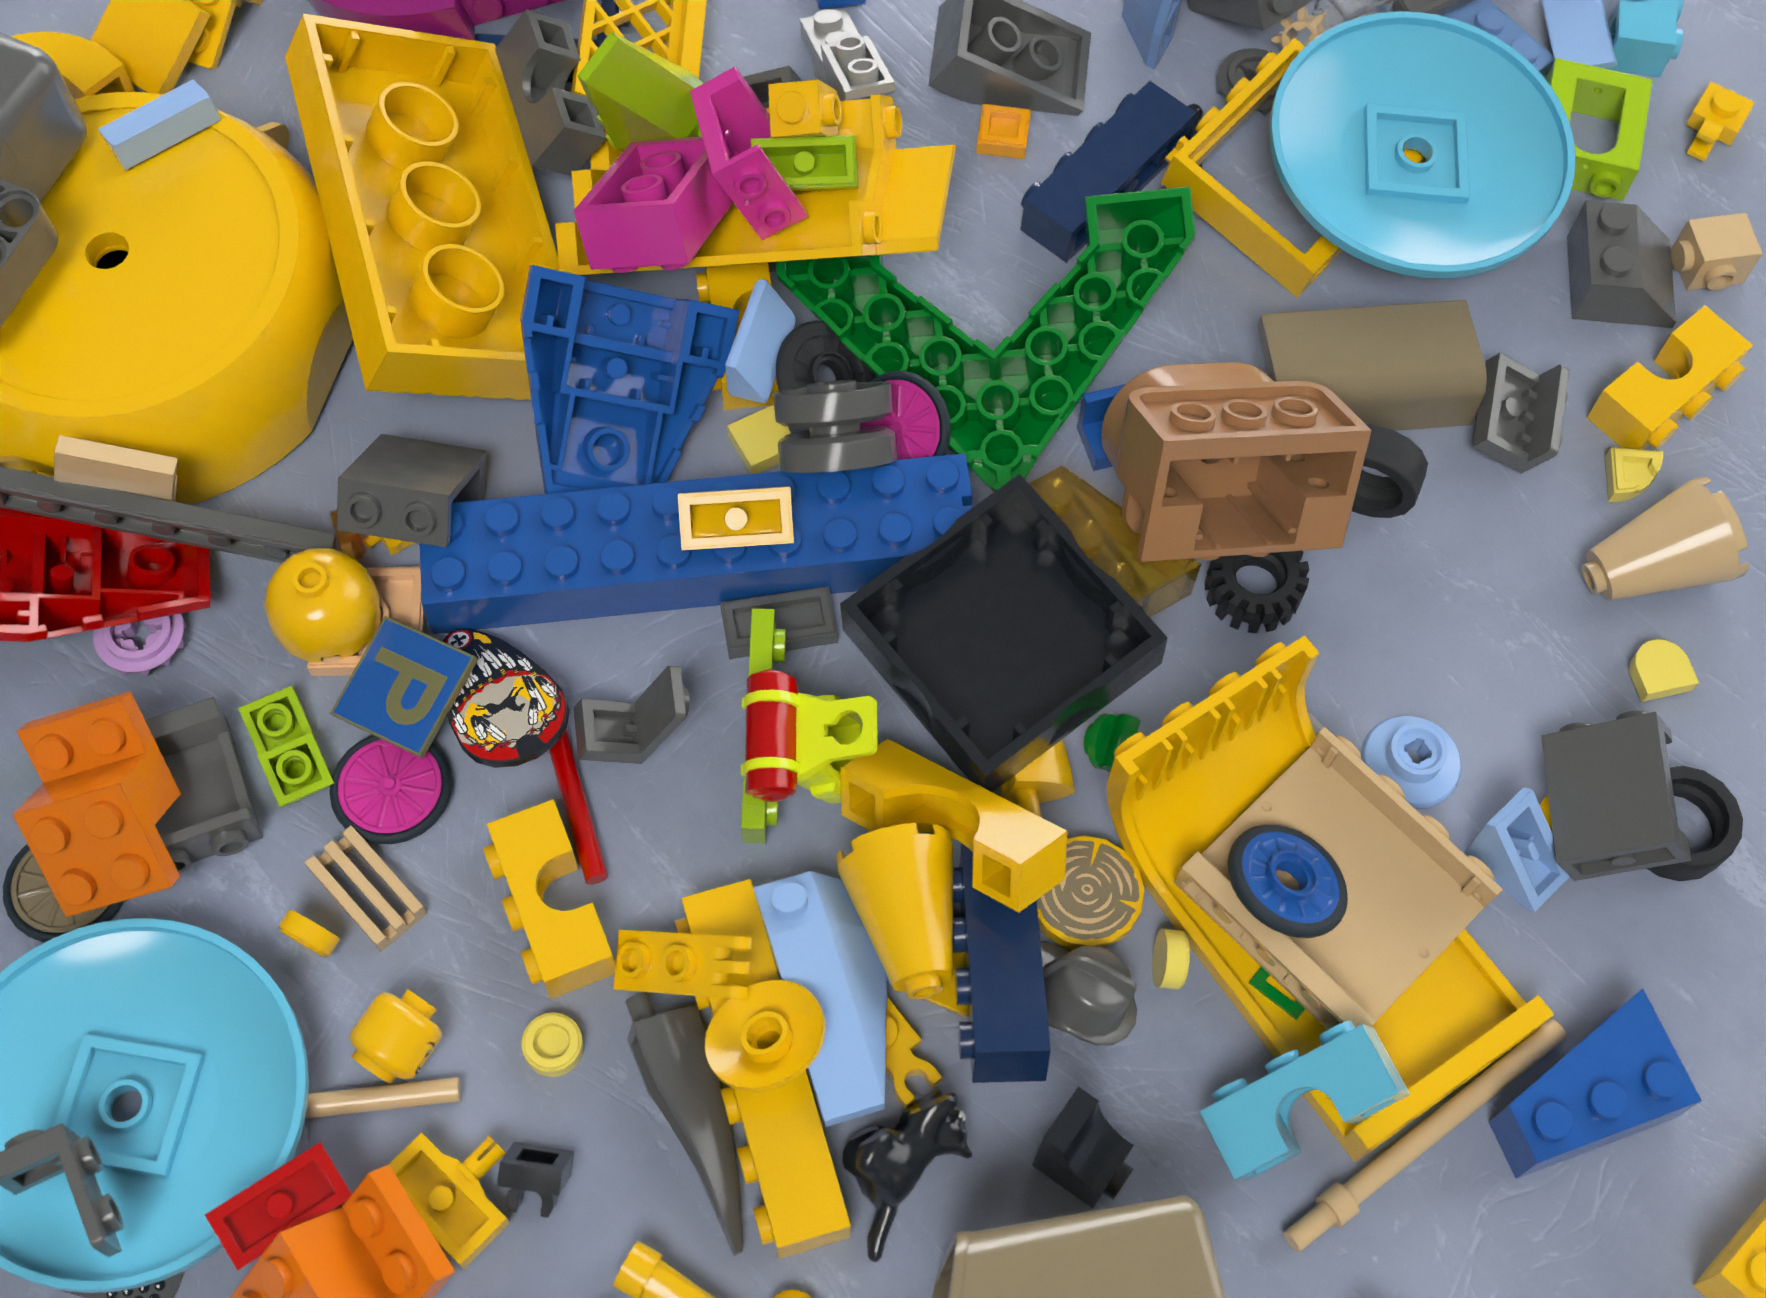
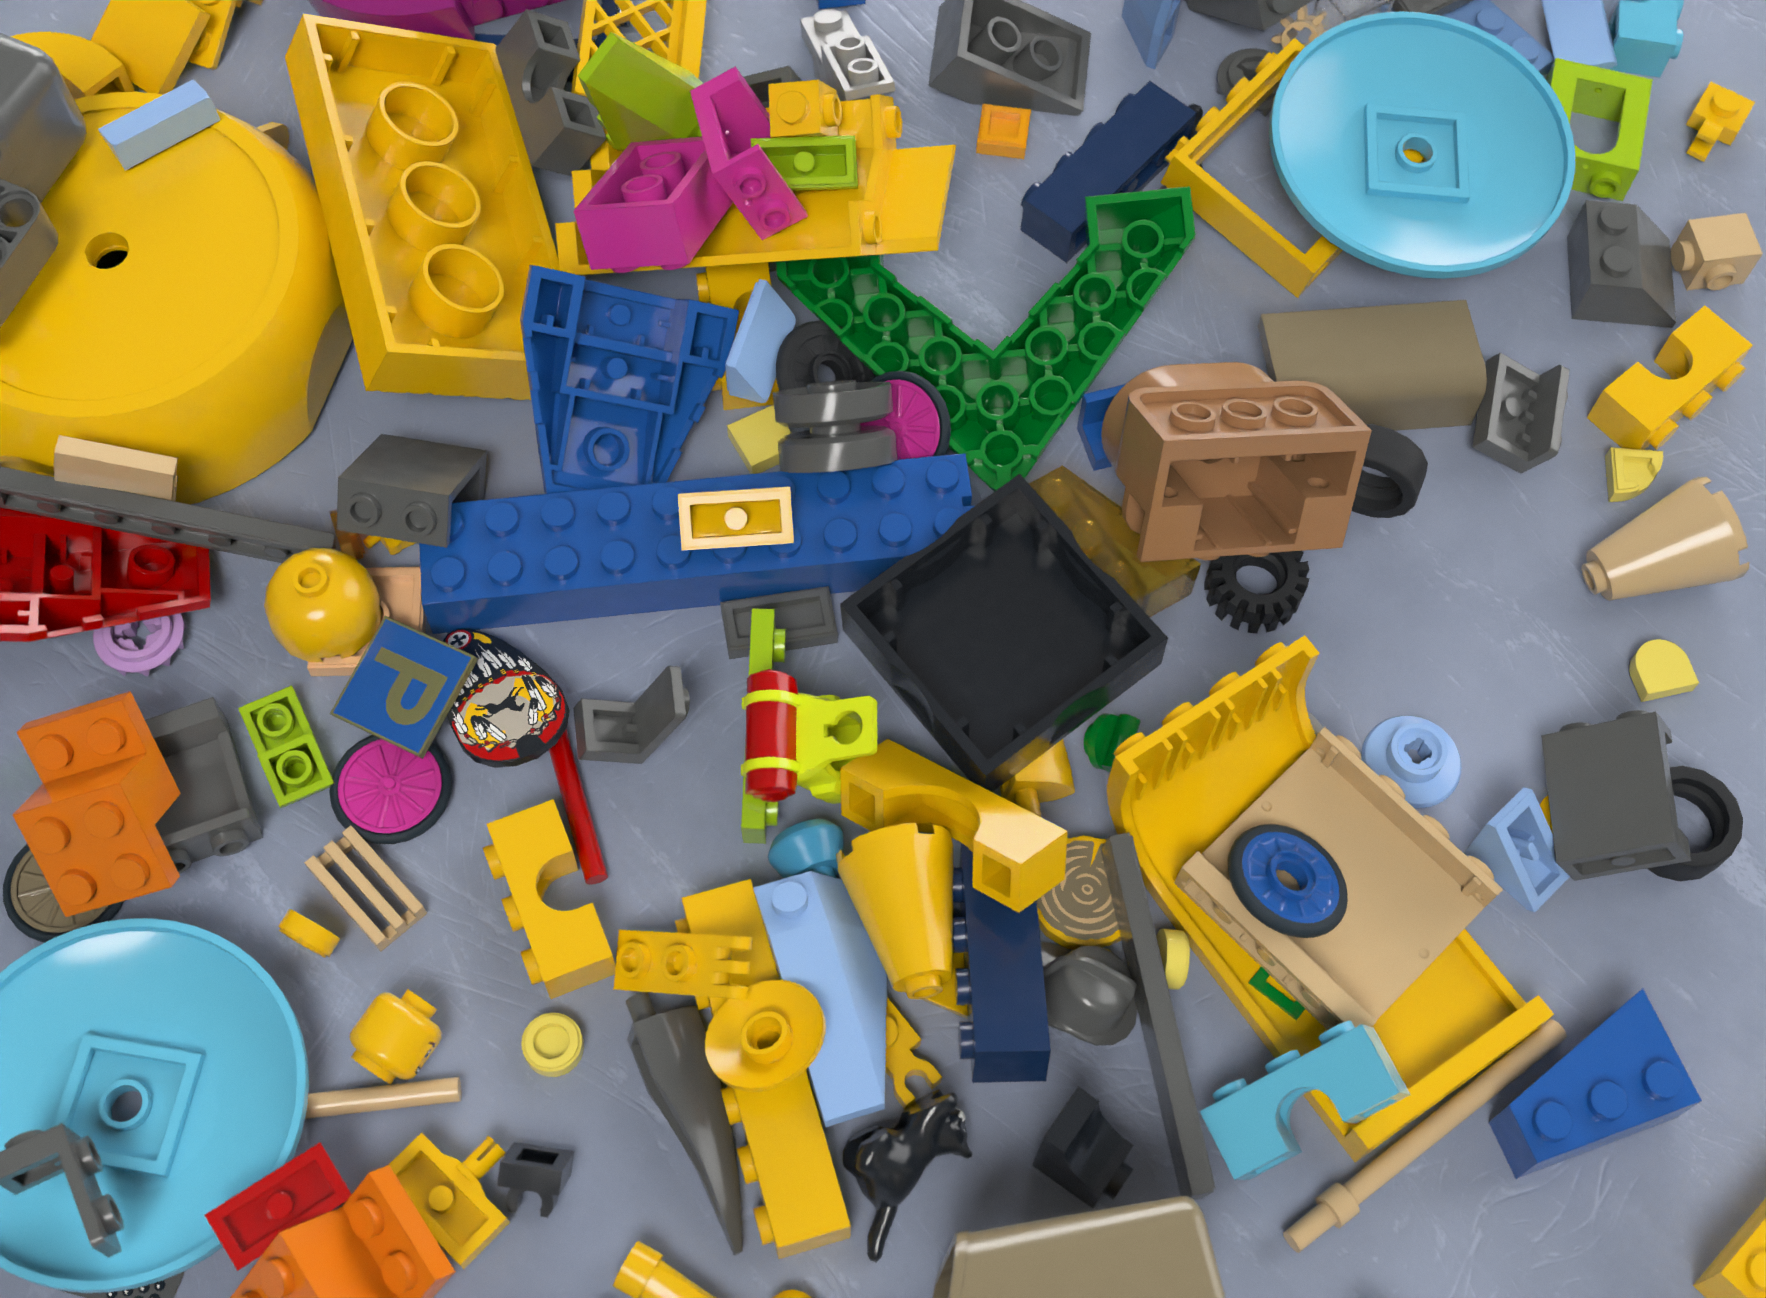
none -> dark azure cone [768,819,844,879]
none -> dark grey tile [1101,833,1215,1200]

